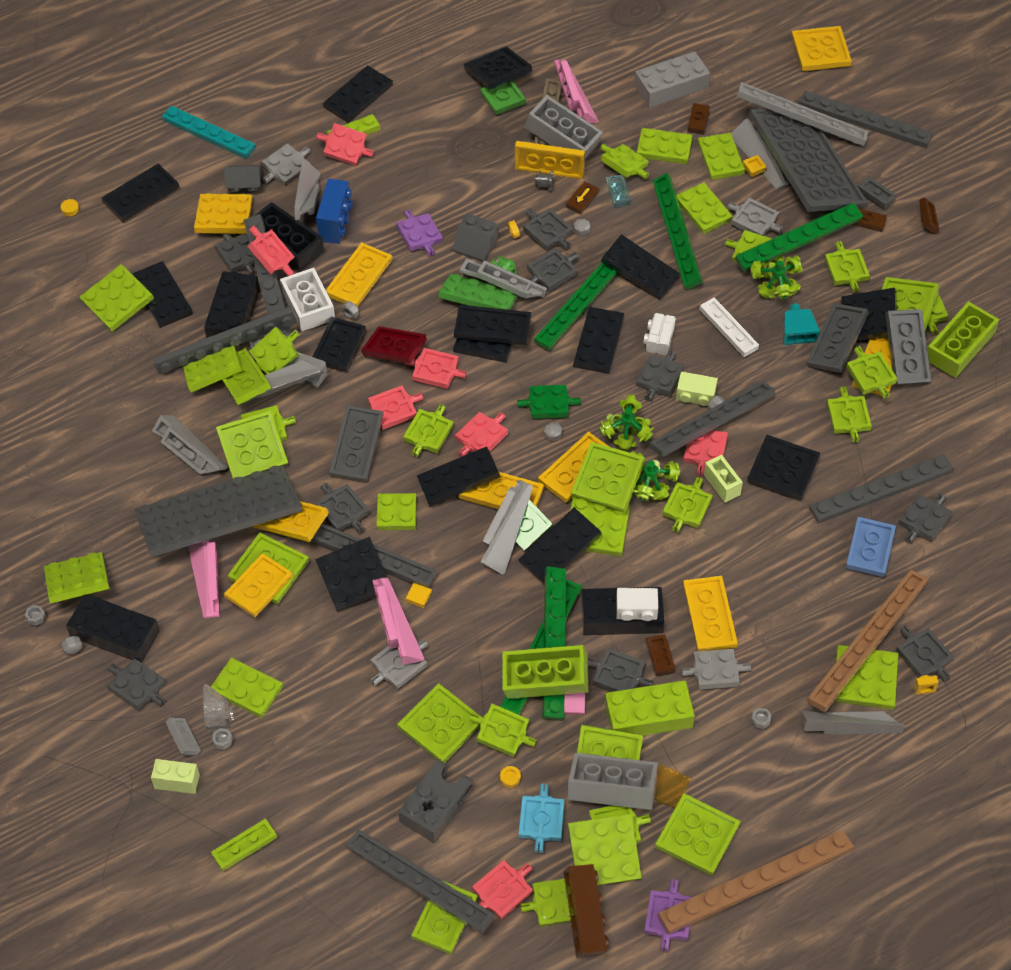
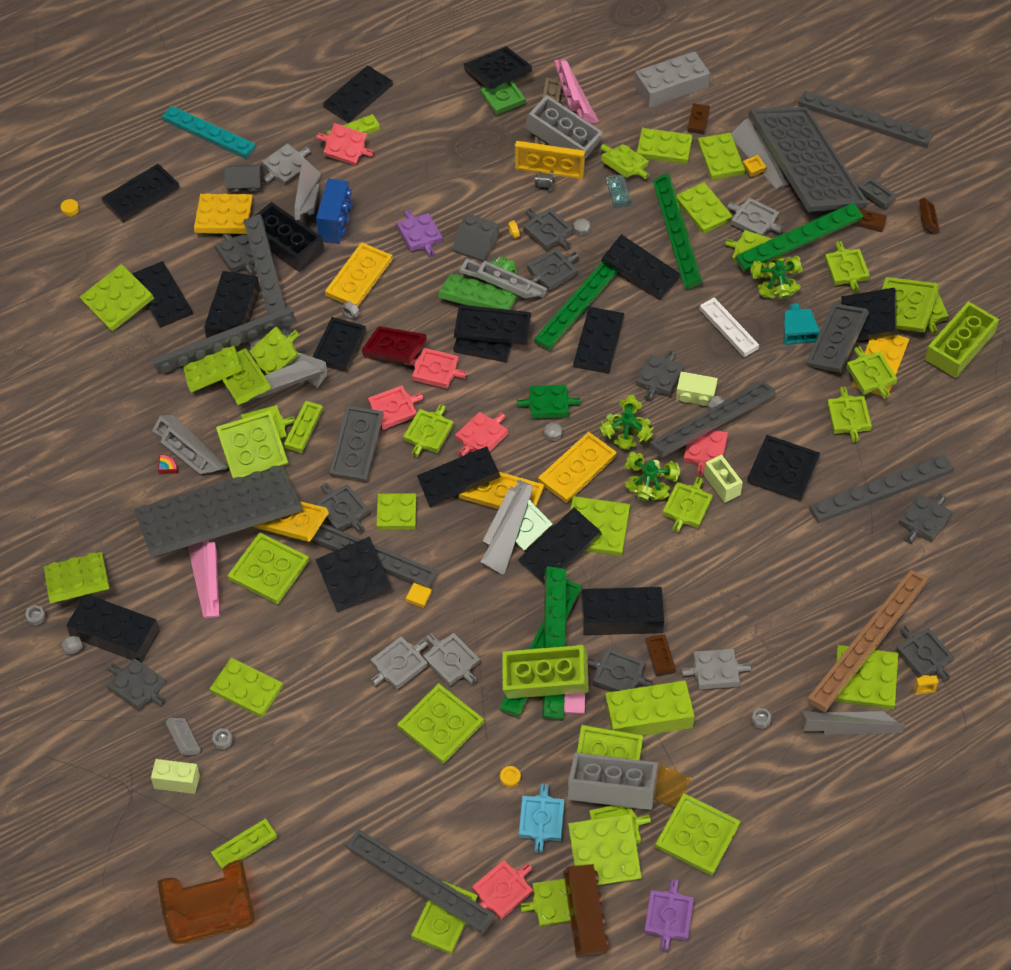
clear slope [203,684,234,730] -> none
yellow tile [224,553,293,617] -> none
coral plate [247,225,295,276] -> none
white brick [280,268,335,332] -> none
bright pink wedge [372,577,424,665] -> none
dark grey brick [398,760,474,843] -> none
lime plate [469,704,537,757] -> none
reddish brown tile [566,181,599,214] -> none
lime plate [571,442,646,512] -> none
white brick [616,588,658,621] -> none
white brick [643,313,676,356] -> none
medium nougat plate [657,830,854,935] -> none
yellow plate [683,576,738,651] -> none
light grey plate [736,82,868,146] -> none
yellow plate [791,26,852,71] -> none
medium blue plate [846,517,896,577] -> none
dark grey plate [885,309,931,385] -> none
none -> clear orange windscreen [157,859,255,944]
none -> tile [158,454,178,474]
none -> lime plate [284,401,323,453]
none -> light grey plate [423,633,480,687]

